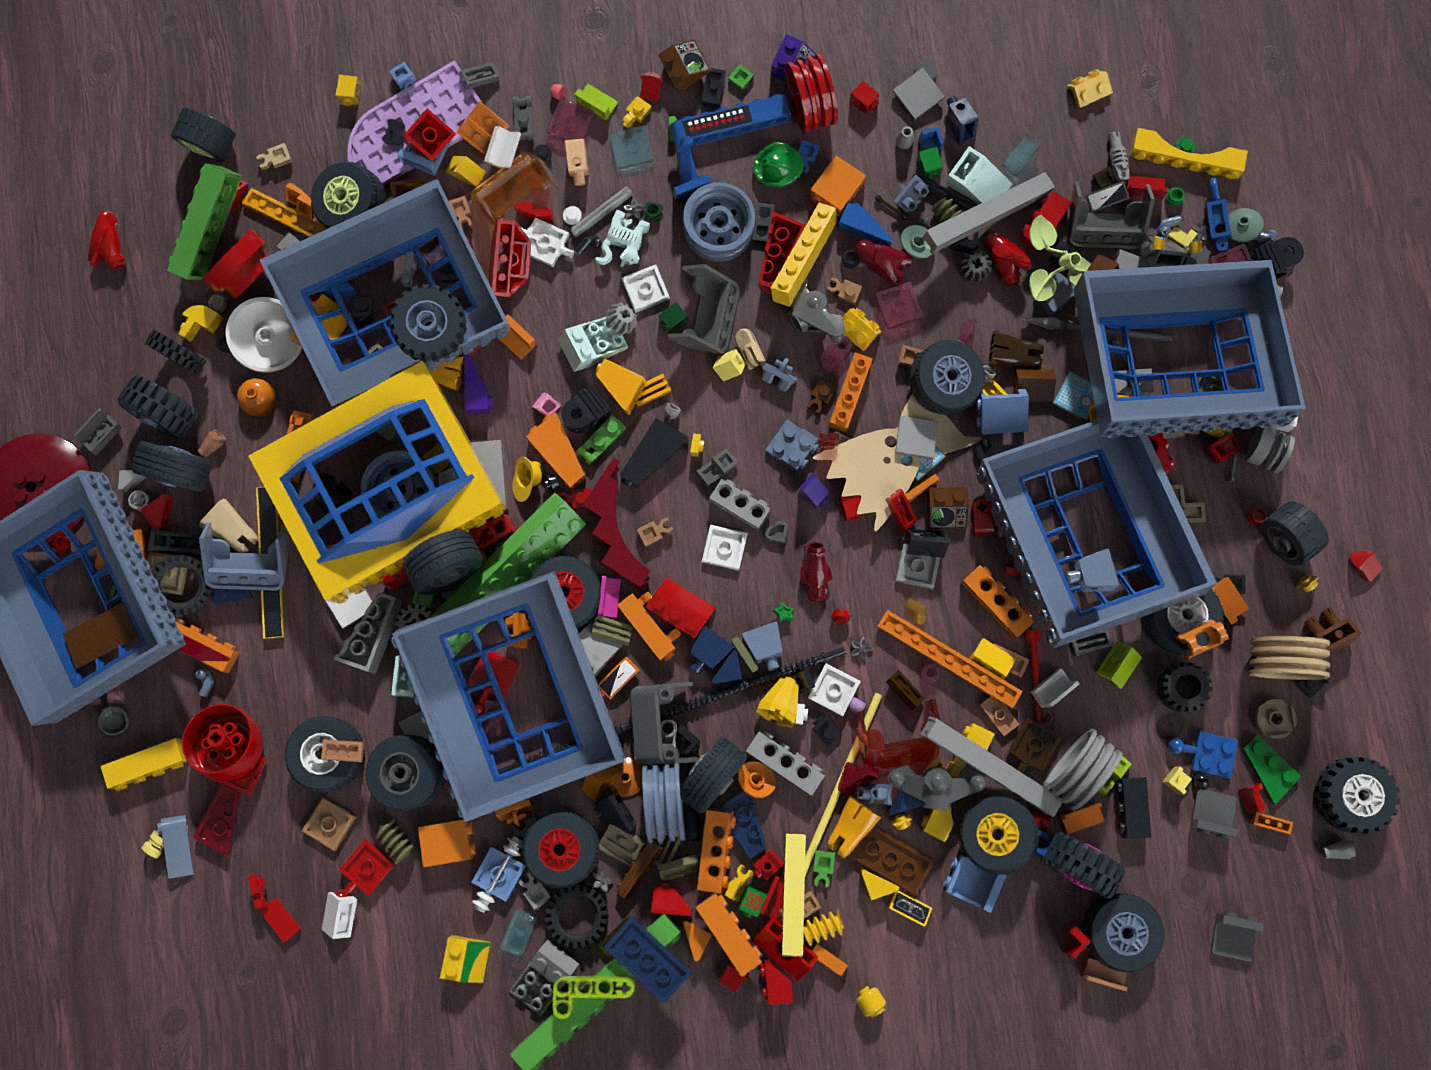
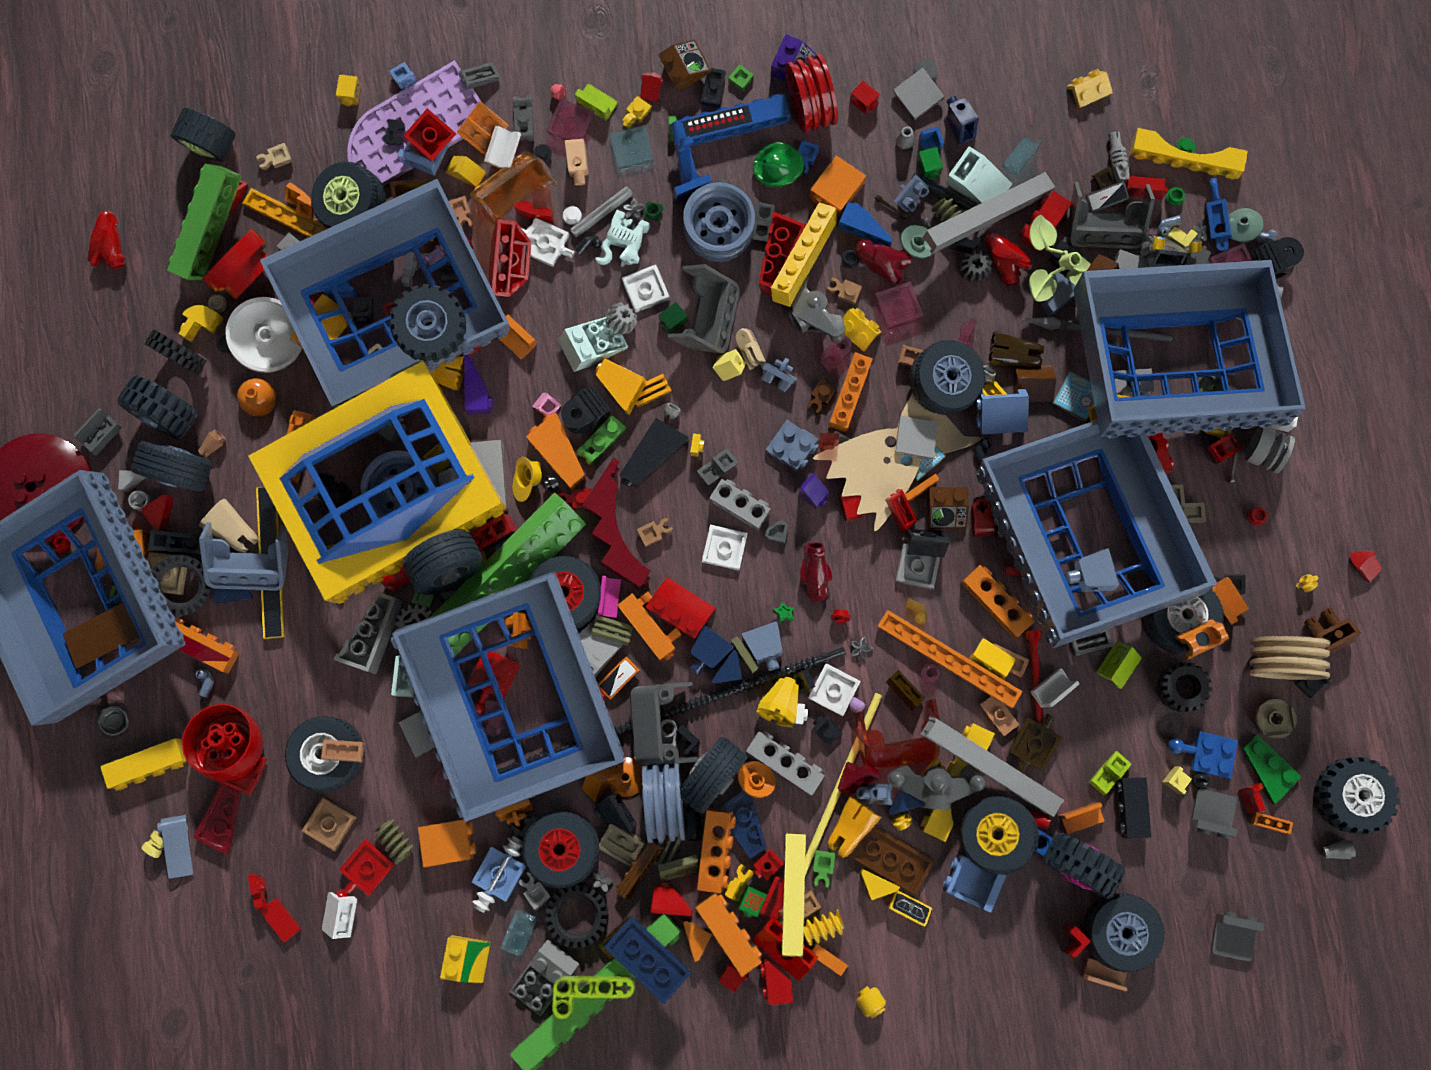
white tile [326,590,372,629] -> none
black wheel [365,735,445,811] -> none
light grey wheel [1044,729,1123,811] -> none
black wheel [1261,501,1329,566] -> none

